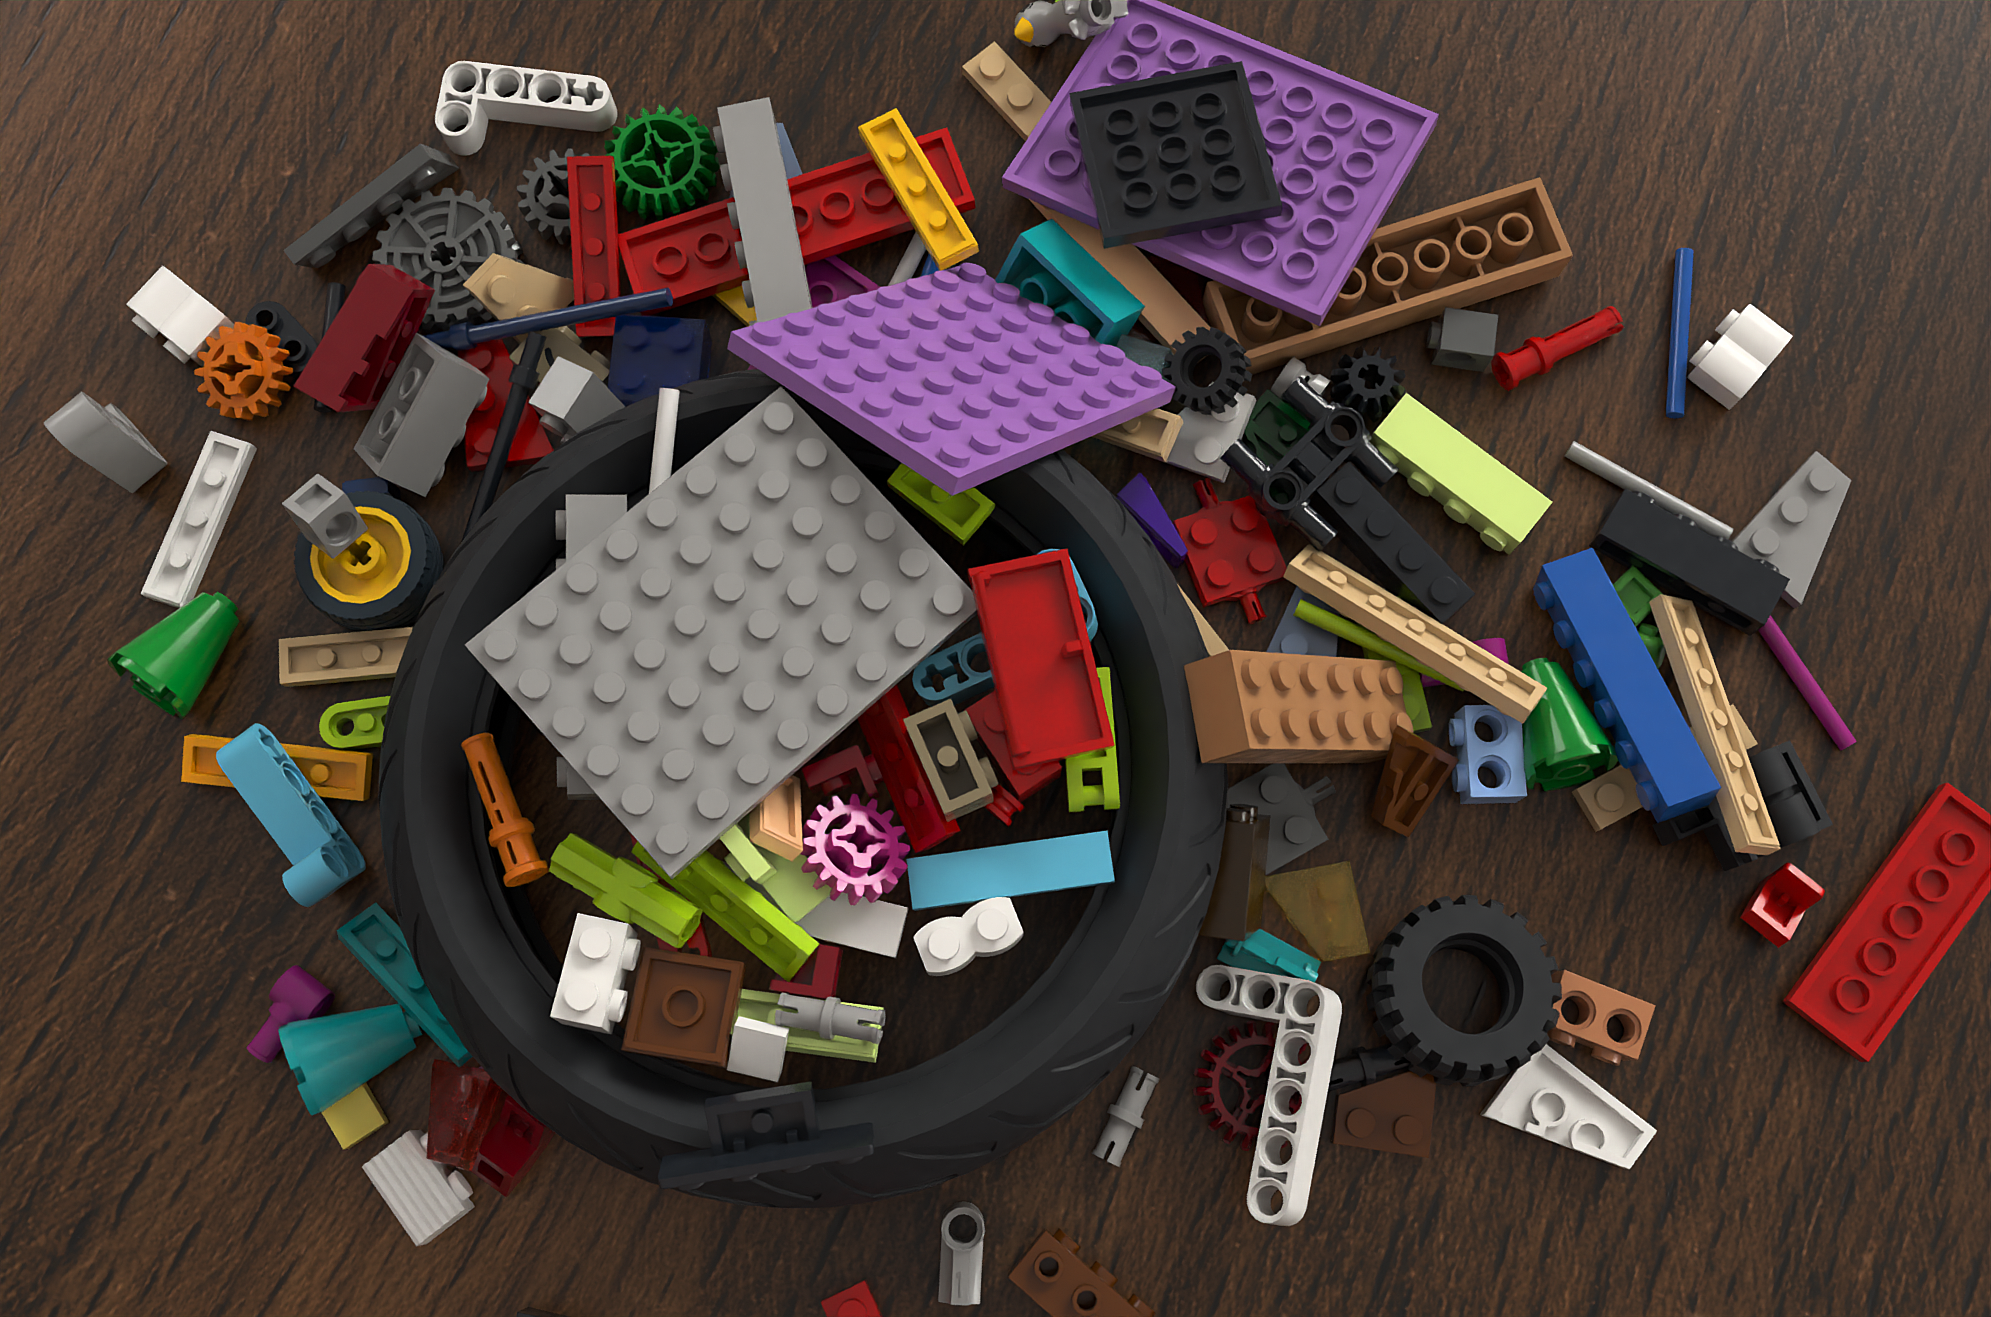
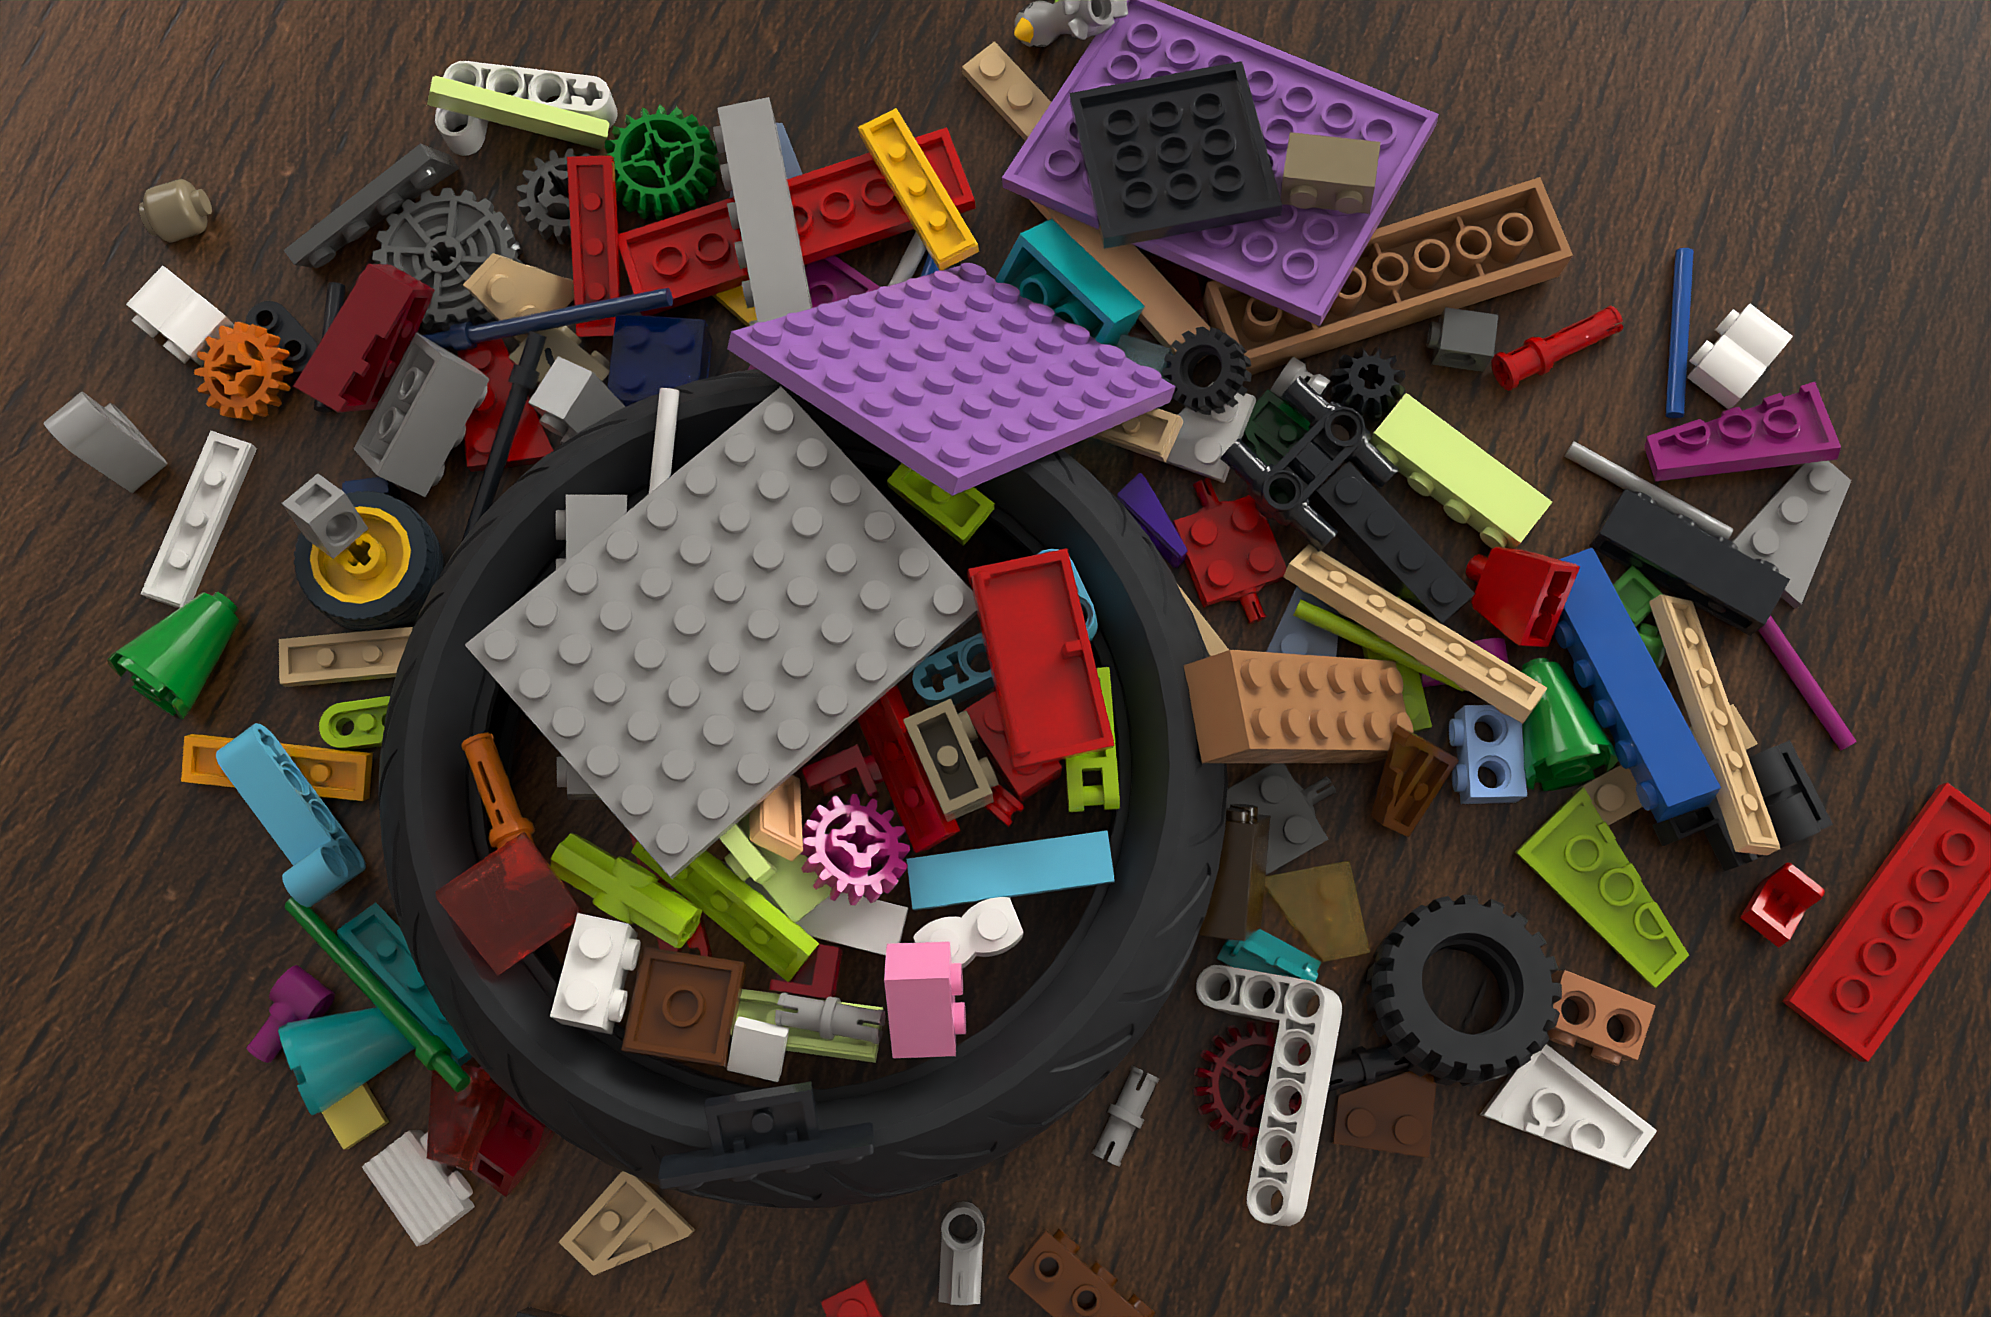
none -> dark tan head [139,179,212,243]
none -> green bar [285,897,471,1092]
none -> yellowish green tile [427,76,610,150]
none -> clear red tile [435,832,585,976]
none -> tan wing [559,1171,695,1276]
none -> bright pink brick [884,942,966,1058]
none -> dark tan brick [1280,132,1381,214]
none -> red torso [1466,546,1580,647]
none -> lime wing [1515,787,1689,988]
none -> magenta wing [1645,382,1841,481]

